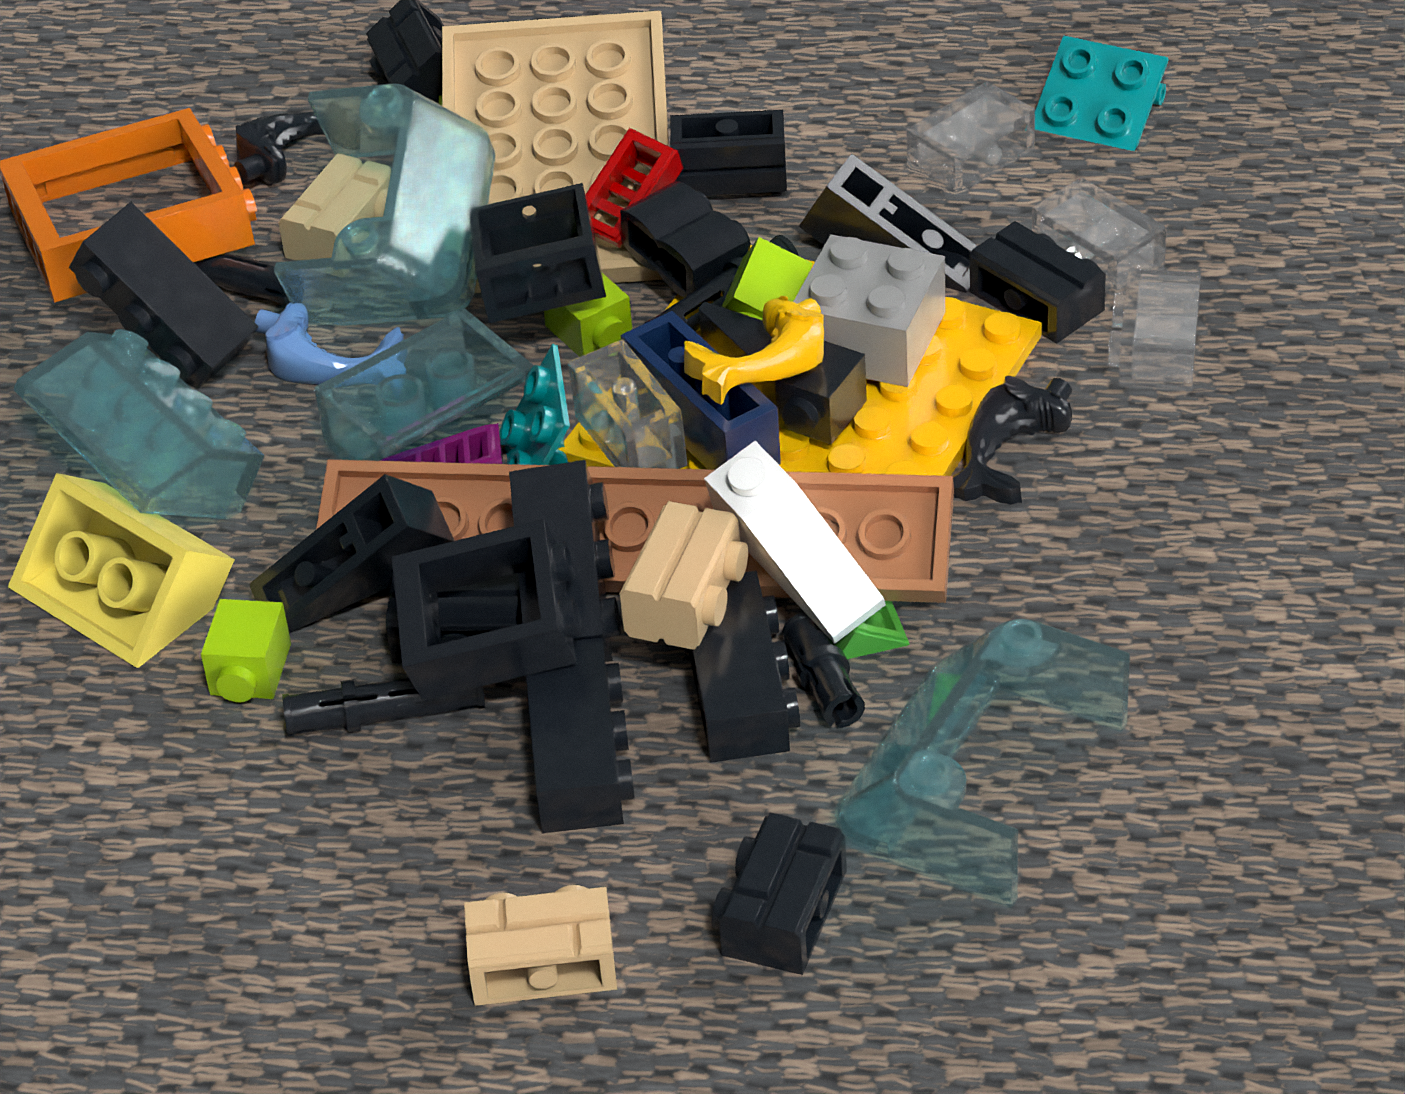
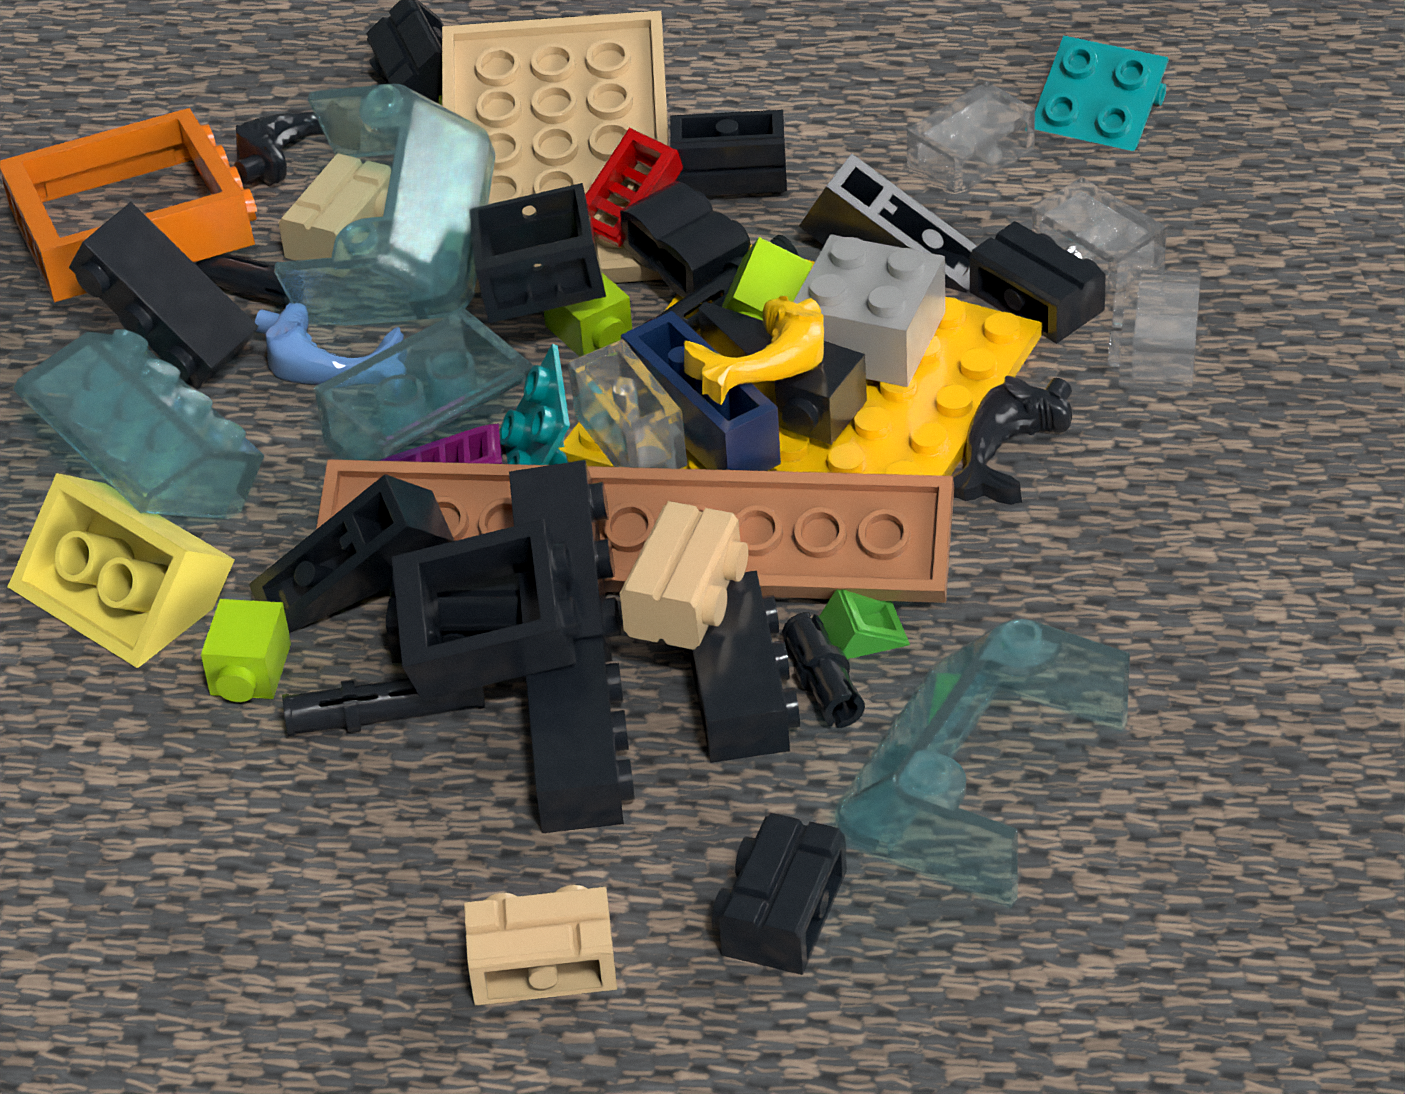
white slope [704,441,886,644] -> none

